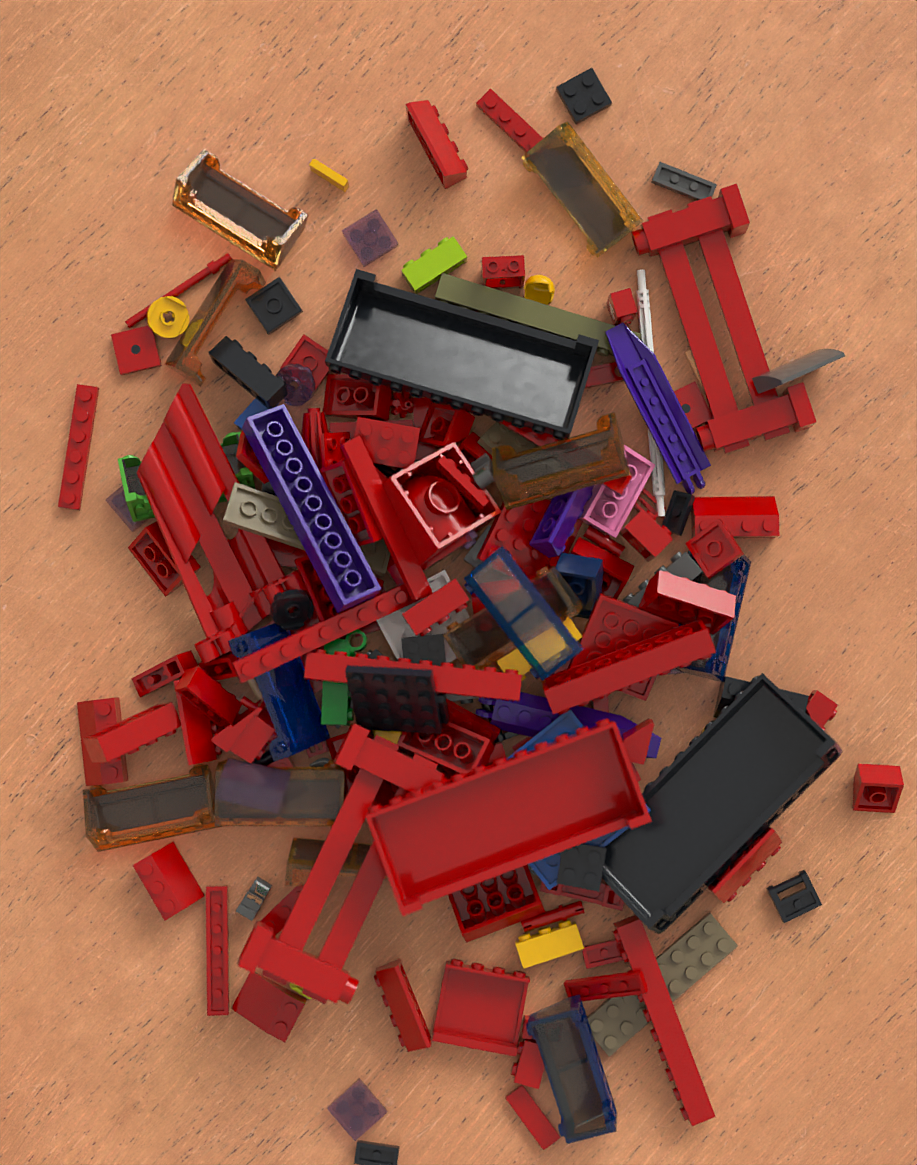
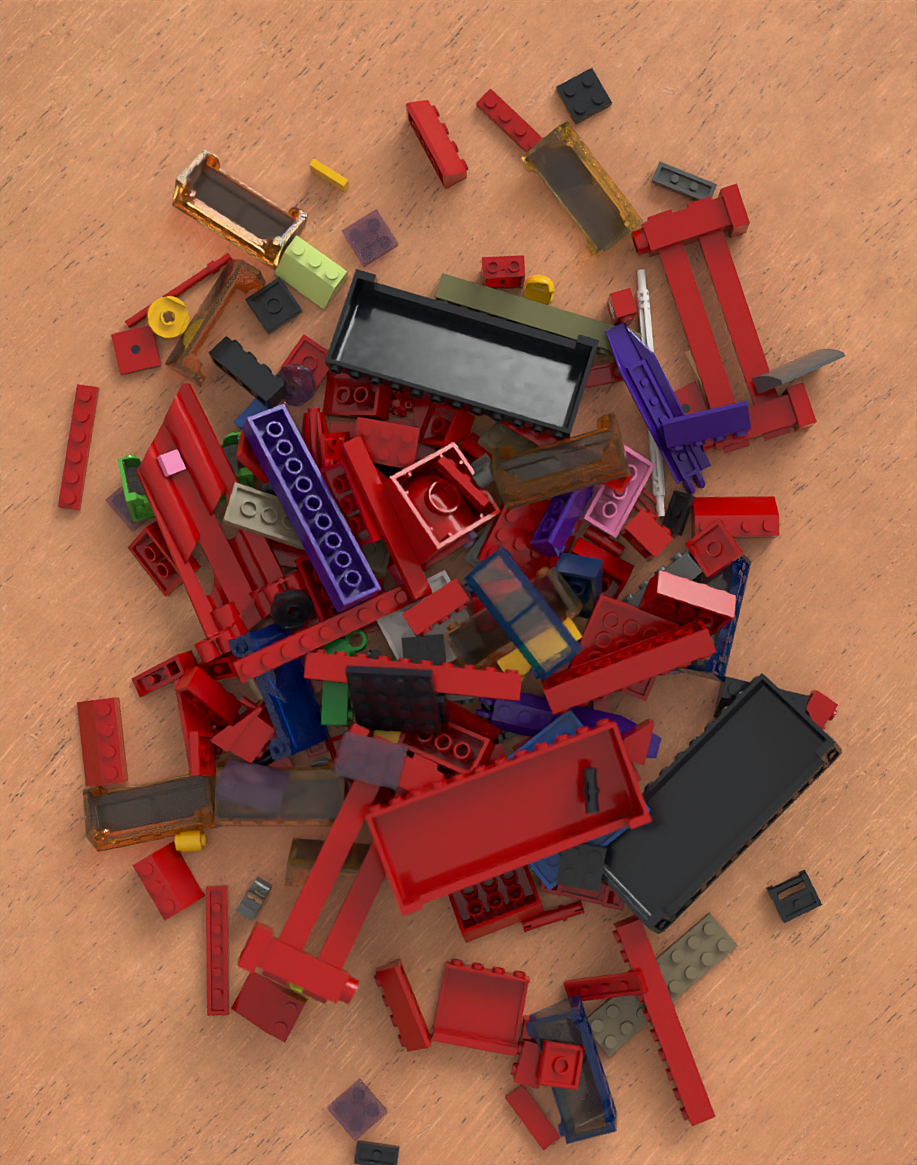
red brick [83,702,181,765] -> none
red plate [259,882,304,937] -> none
lime brick [401,236,467,294] -> none
yellow brick [515,920,584,969] -> none
red plate [582,939,623,969] -> none
red slope [708,827,782,903] -> none
red slope [852,764,904,813] -> none
none -> bright pink tile [157,449,186,477]
none -> yellow brick [175,829,207,853]
none -> red plate [188,731,216,777]
none -> yellowish green slope [274,235,349,310]
none -> clear purple plate [333,731,408,790]
none -> red tile [536,1040,585,1090]
none -> black pin [582,767,600,814]
none -> dark purple slope [661,401,751,452]

